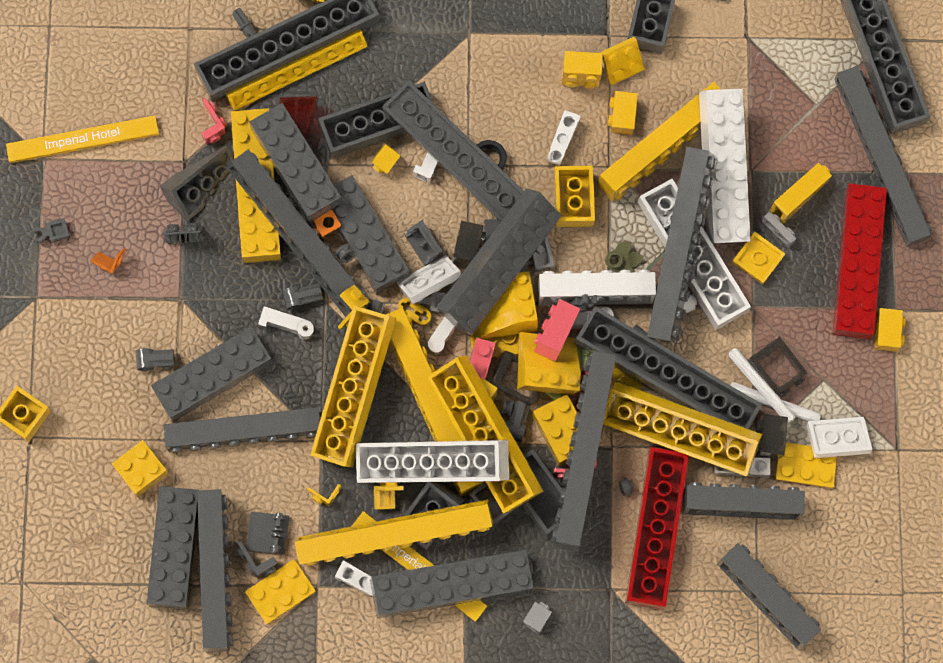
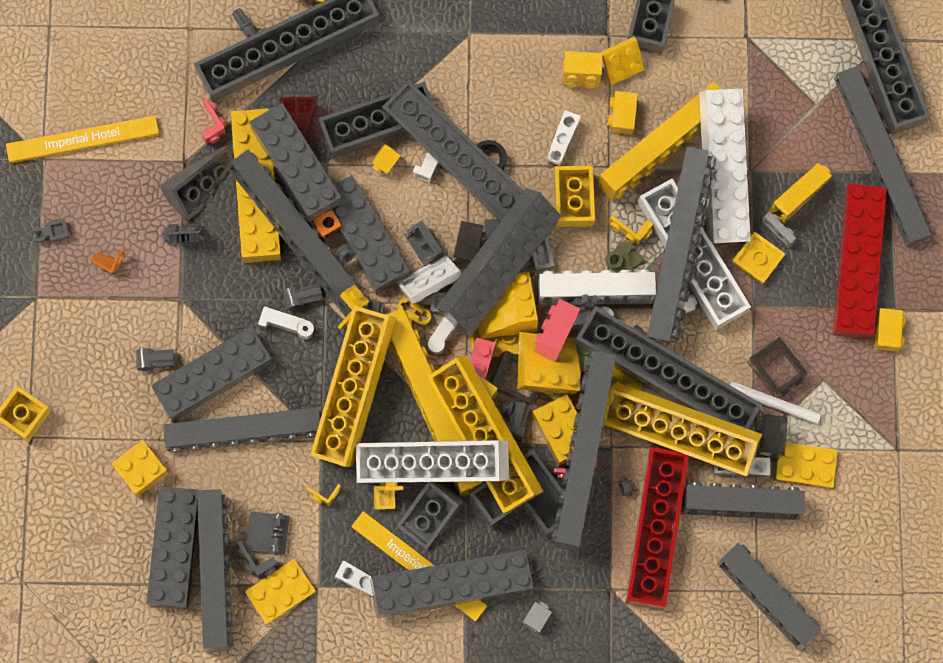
yellow tile [225,29,368,111] -> none
yellow brick [295,500,493,566] -> none
white axle [729,348,795,424] -> none
white plate [807,417,872,458] -> none
none -> yellow bracket [608,215,653,245]

